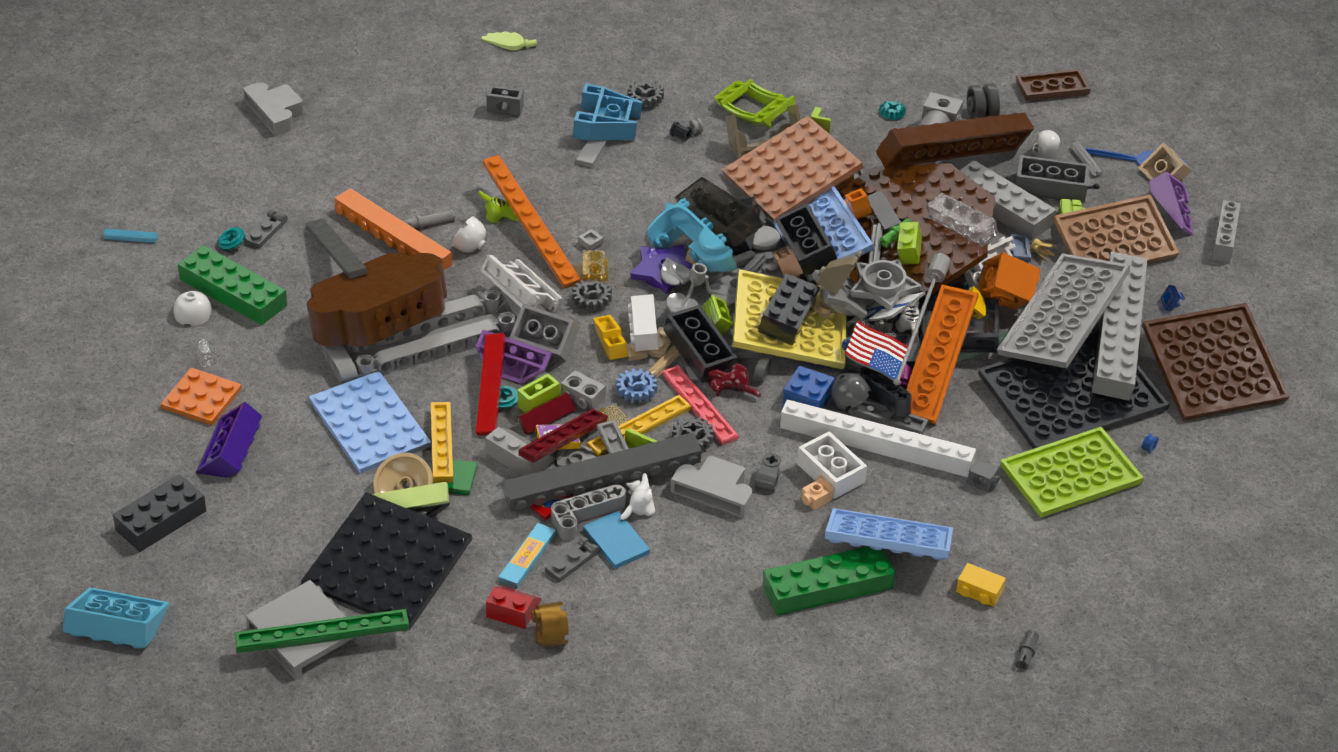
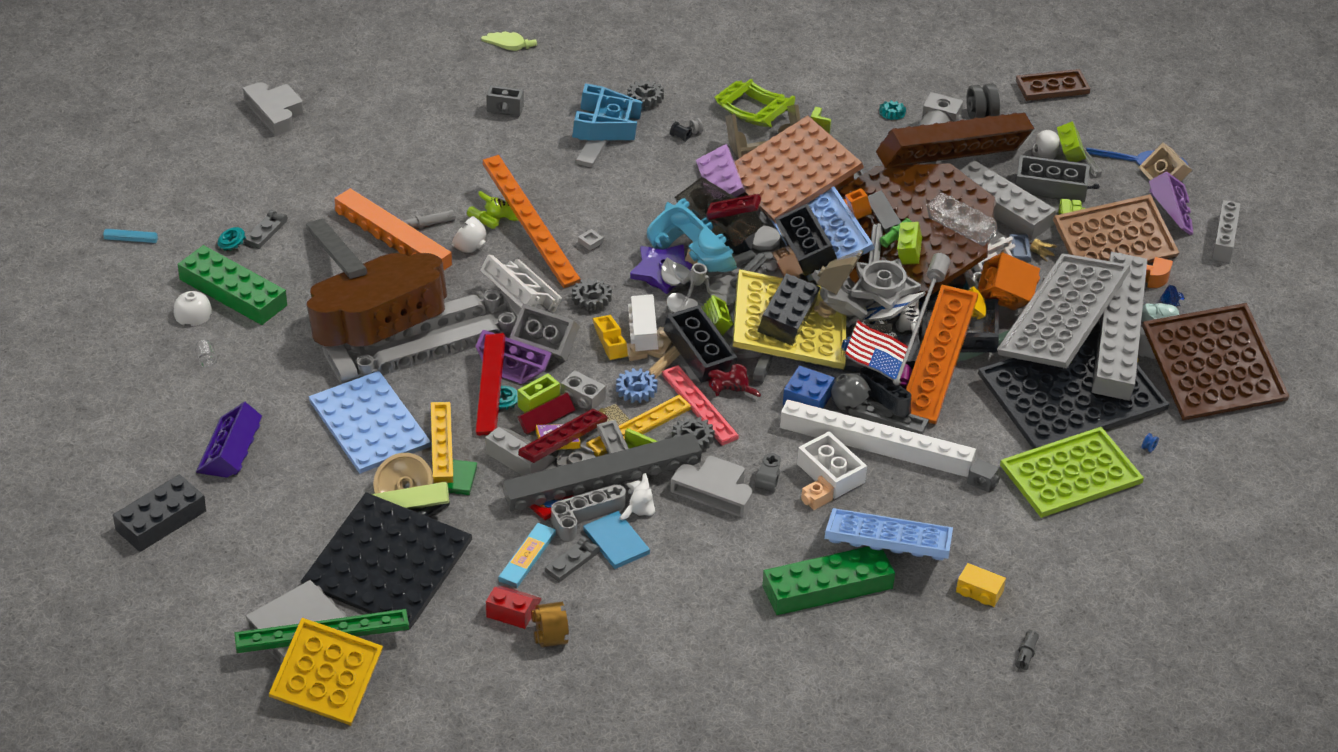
medium azure slope [63,587,170,649] -> none
orange plate [161,368,242,425] -> none
clear yellow brick [582,250,608,282] -> none
none -> yellow plate [269,618,383,726]
none -> lime axle [466,206,499,229]
none -> lavender plate [696,144,745,203]
none -> dark red tile [706,194,761,220]
none -> lime brick [1057,121,1086,162]
none -> light aqua piece [1141,303,1179,322]
none -> orange brick [1145,257,1173,288]

